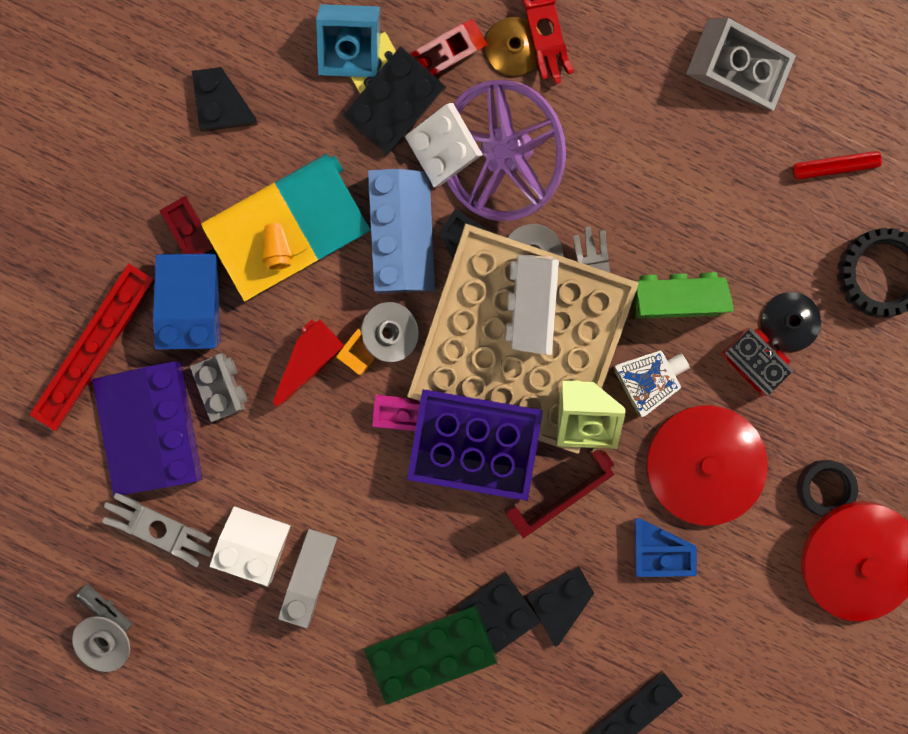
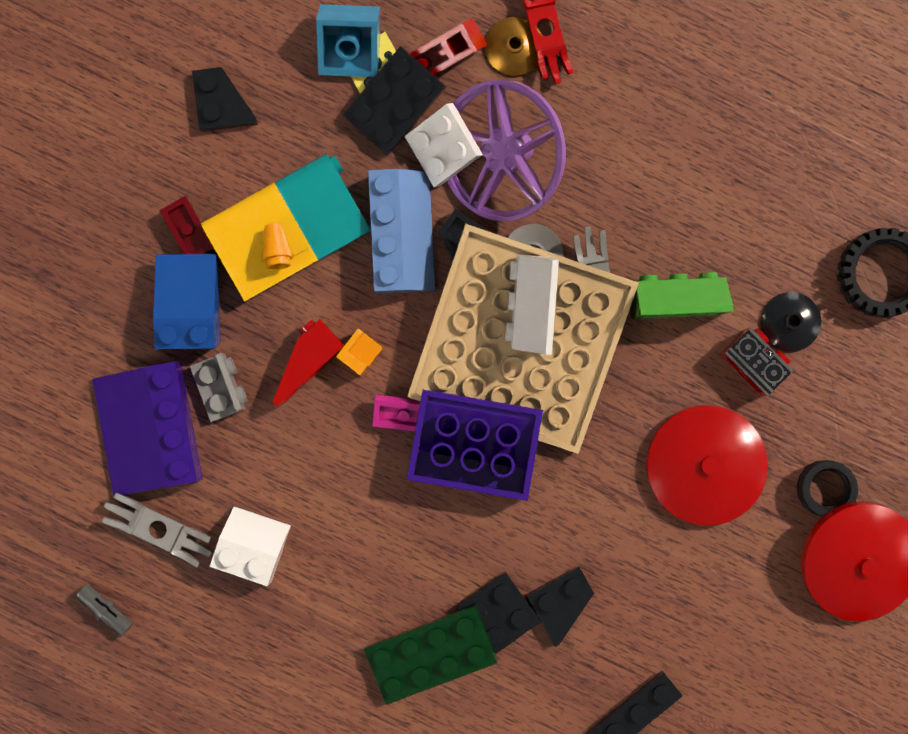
red plate [29,263,155,431] -> none
light grey dish [72,616,130,672] -> none
light grey slope [278,529,338,628] -> none
light grey dish [361,302,419,362] -> none
dark red panel [504,448,615,539] -> none
yellowish green slope [557,380,625,449] -> none
torso [612,350,690,417] -> none
blue wing [634,518,697,577] -> none
light grey slope [686,18,796,111] -> none
red axle [792,151,882,180] -> none

